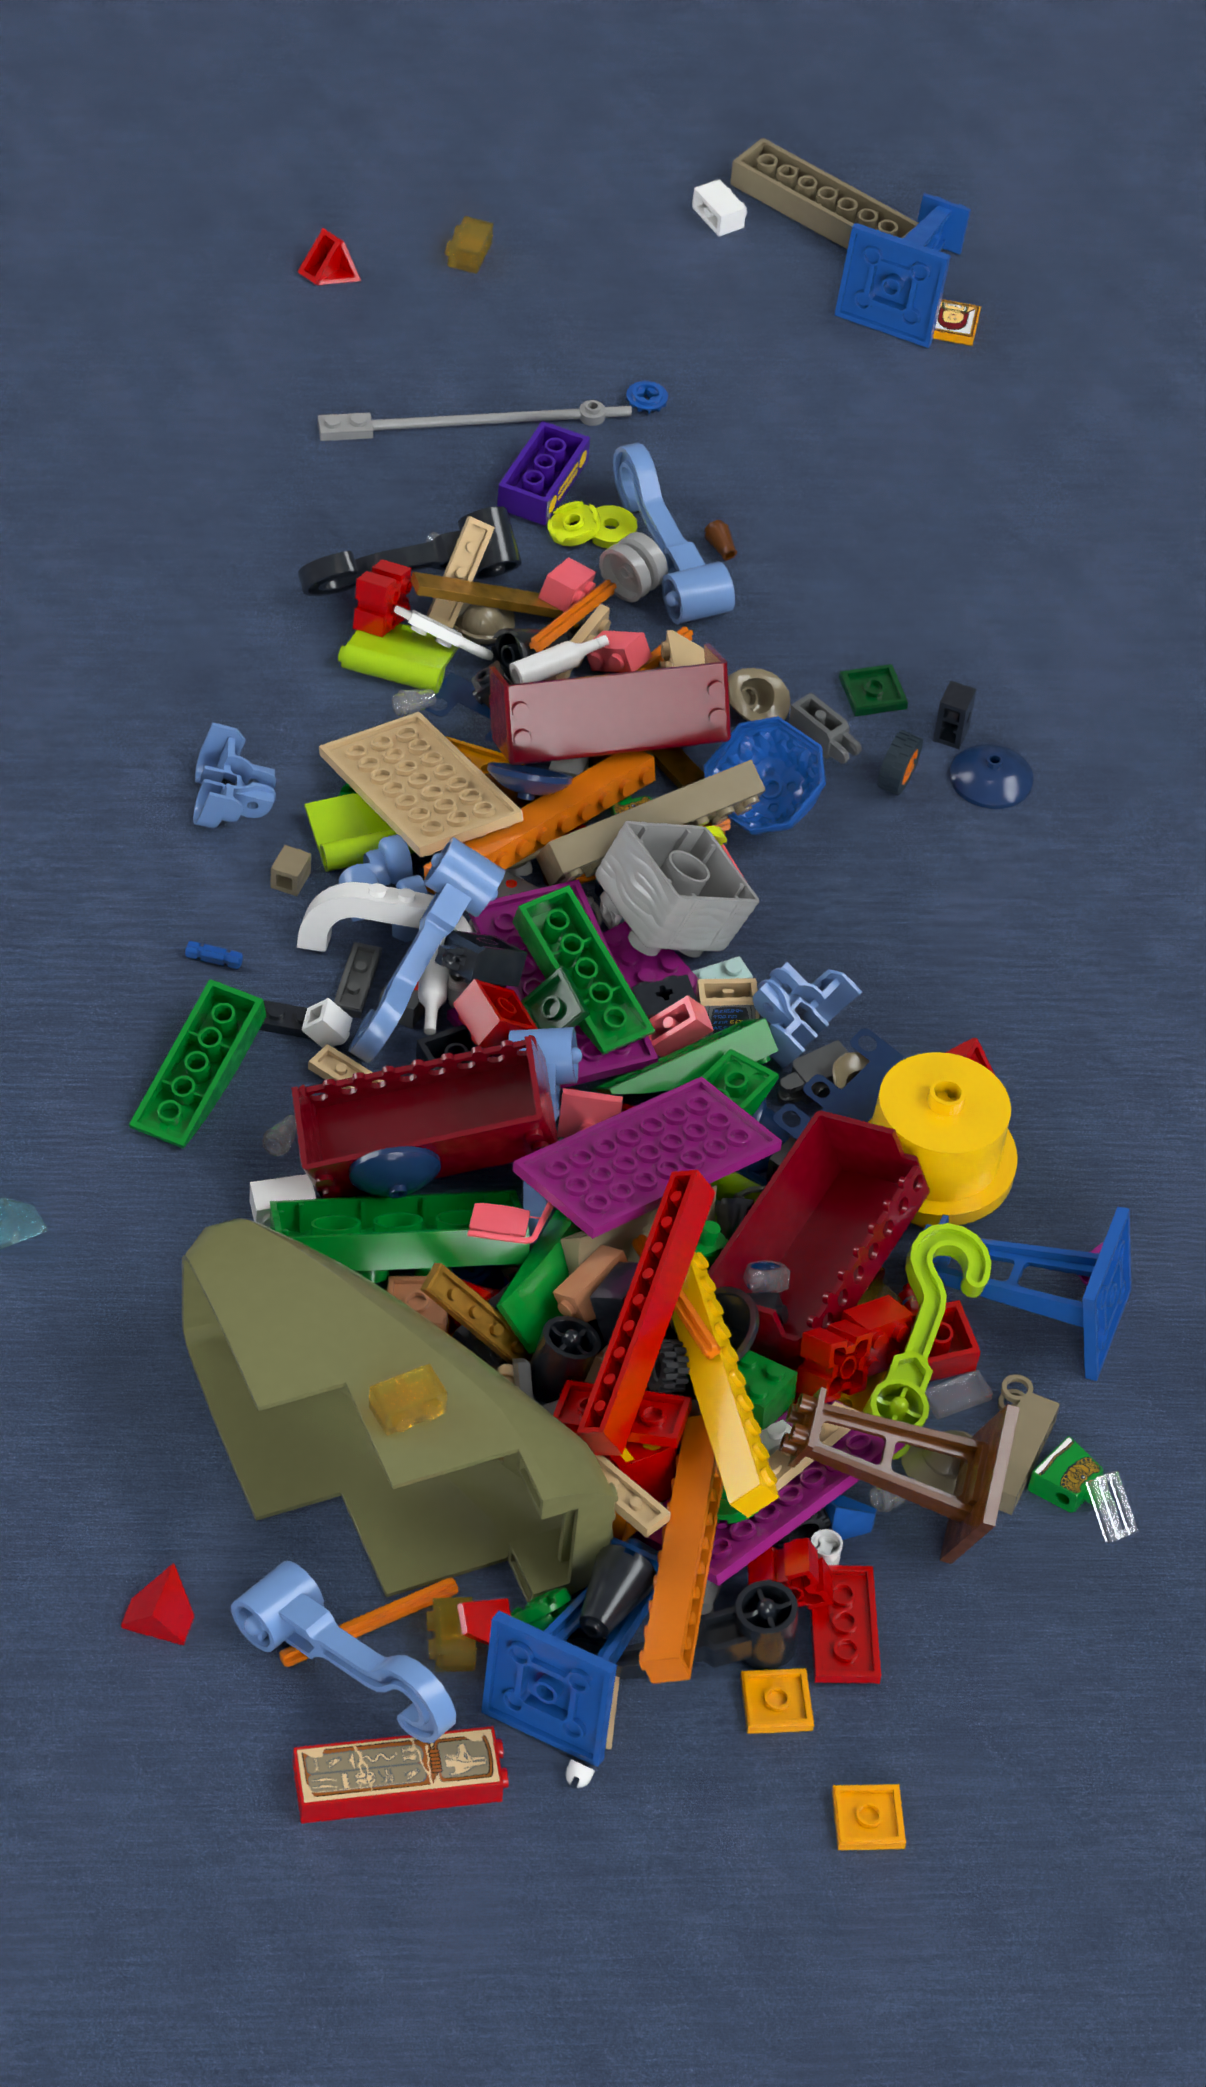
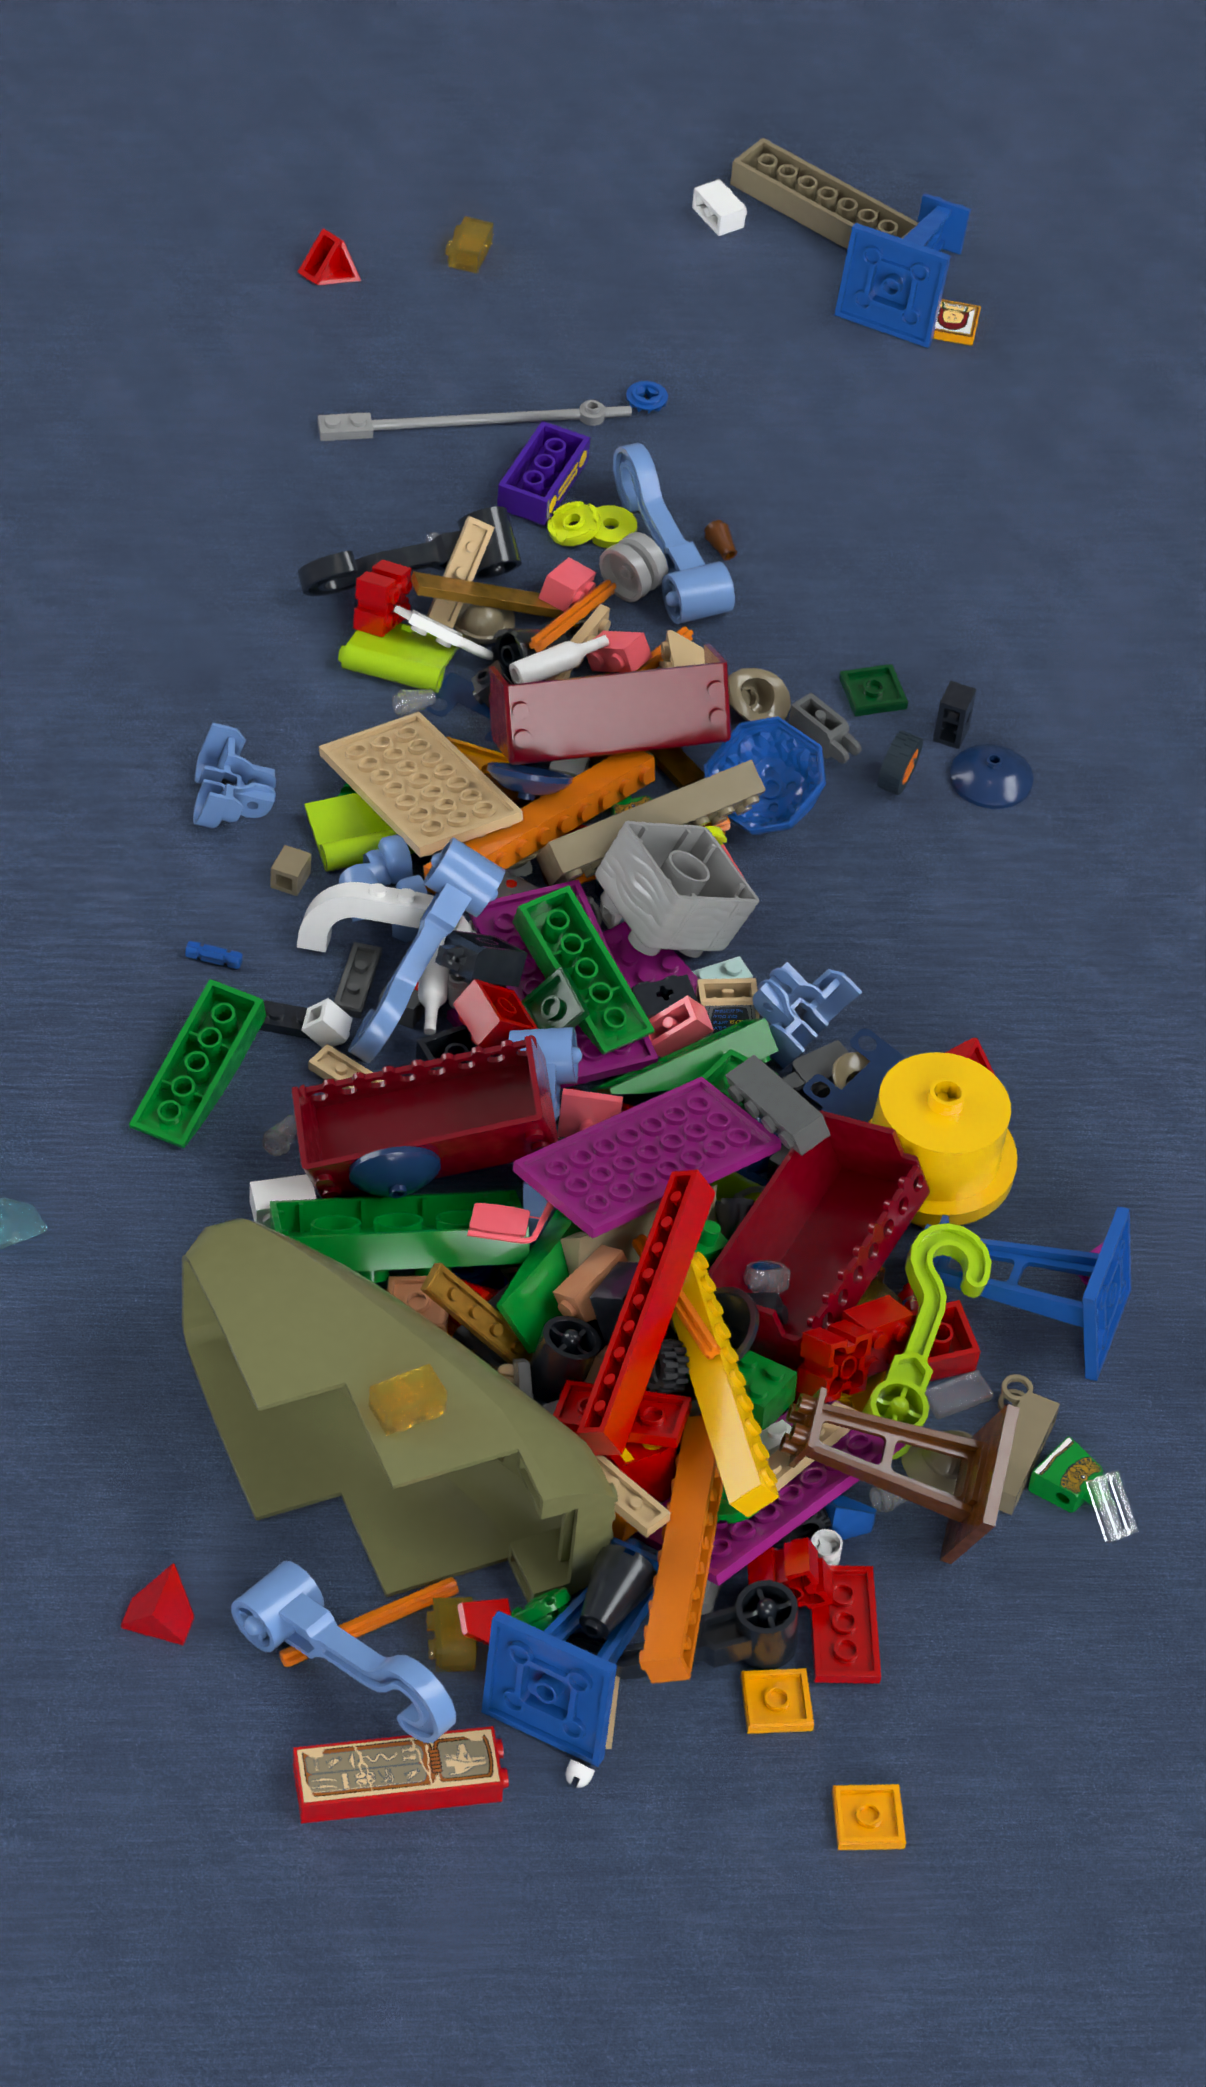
none -> dark grey brick [725,1055,831,1156]

